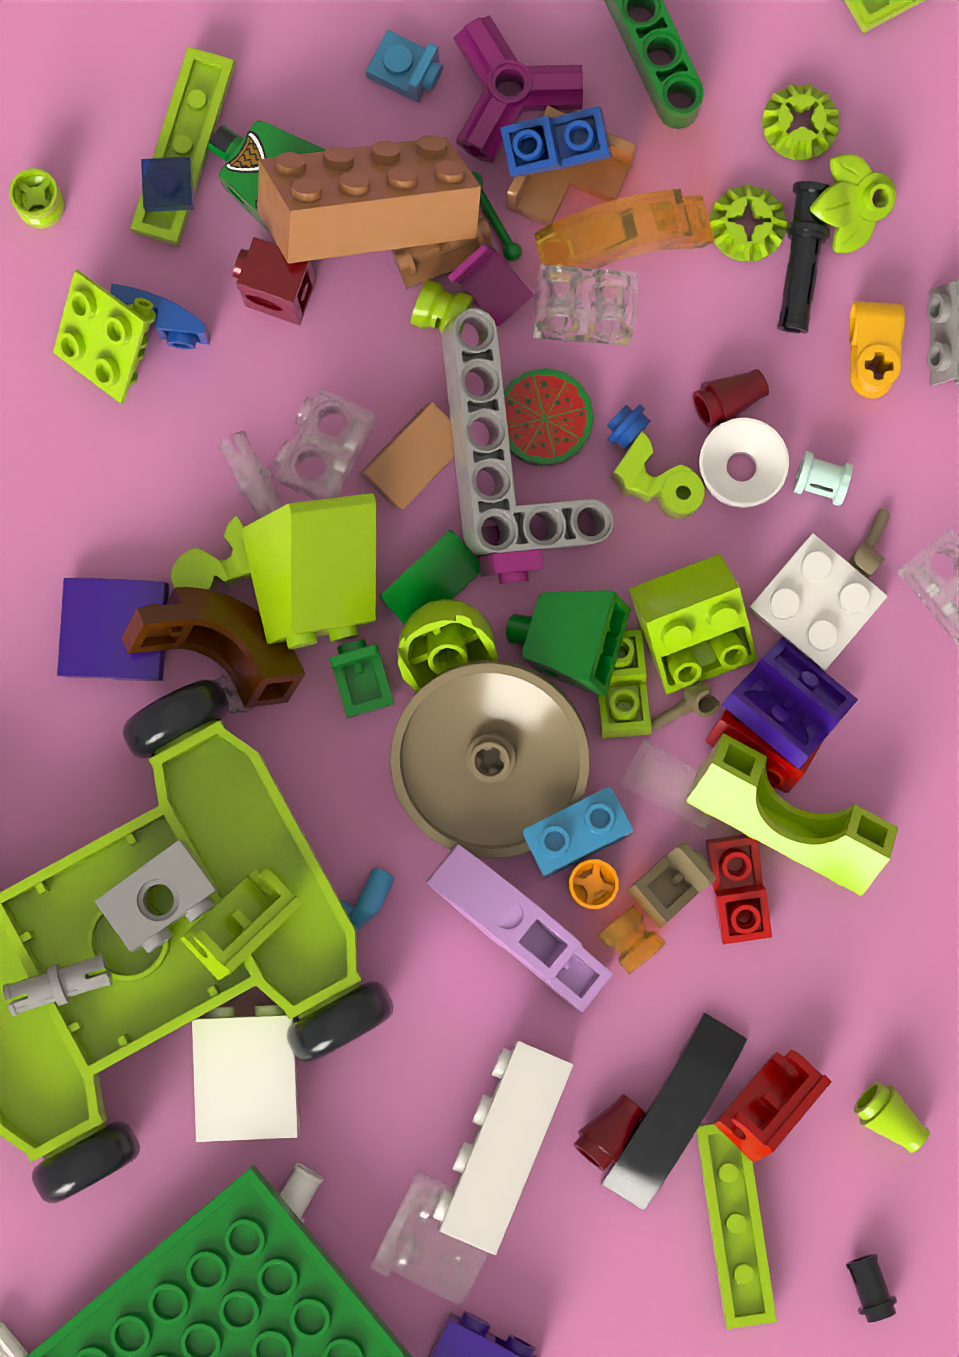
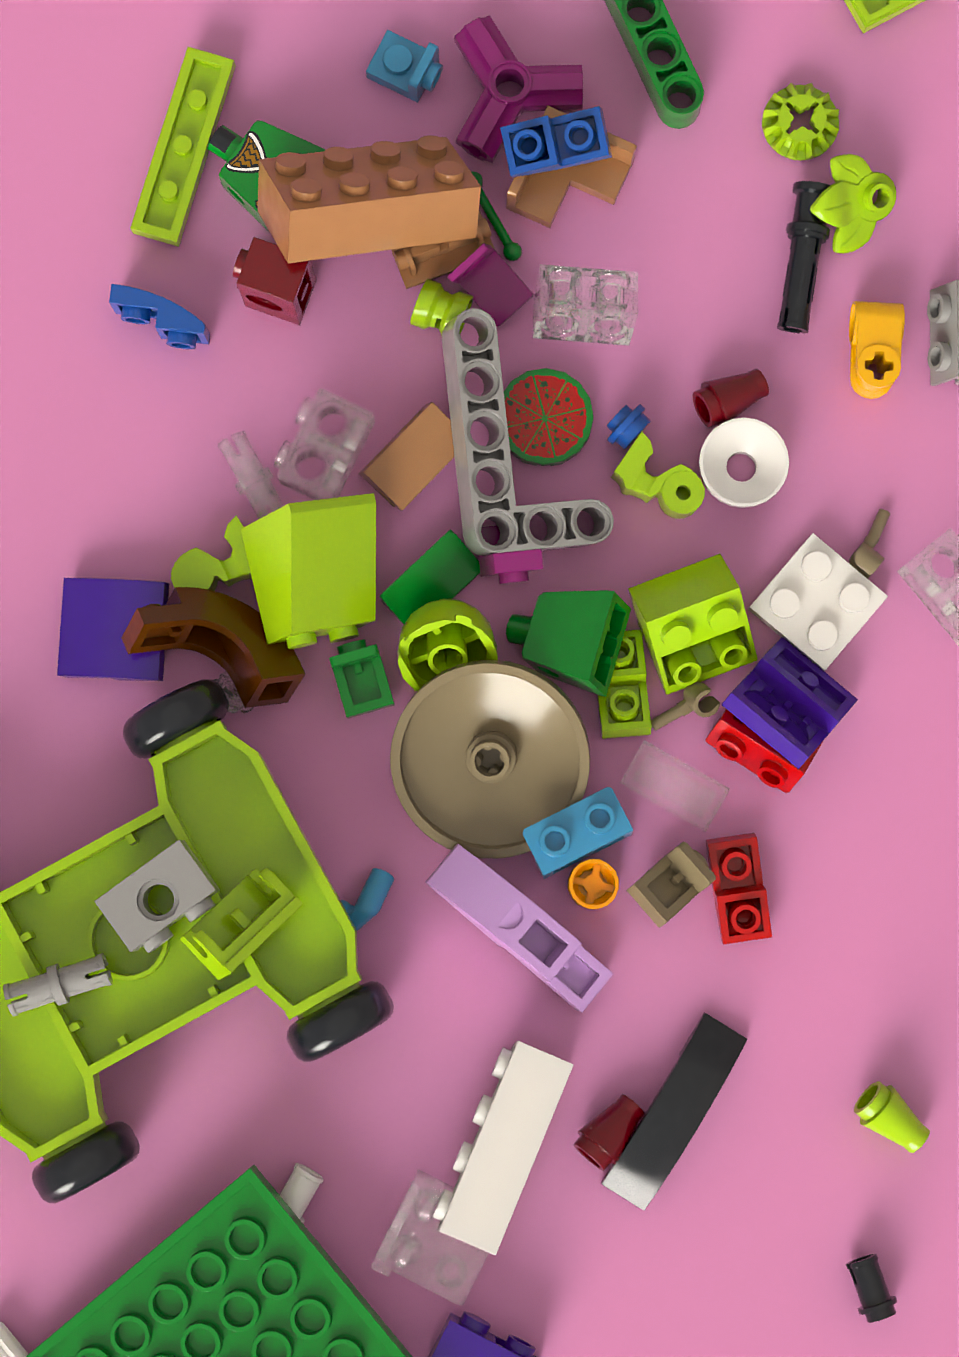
lime wheel [9,168,65,229] -> none
lime hinge [53,269,156,404] -> none
clear blue plate [141,156,194,212] -> none
white panel [192,1004,301,1142] -> none
clear yellow arch [534,189,714,280] -> none
clear yellow wheel [596,904,666,974] -> none
arch [686,733,899,896] -> none
lime plate [696,1122,777,1329] -> none
lime gear [709,183,788,262] -> none
red hinge [714,1049,832,1163] -> none
light aqua bush [793,451,853,506] -> none

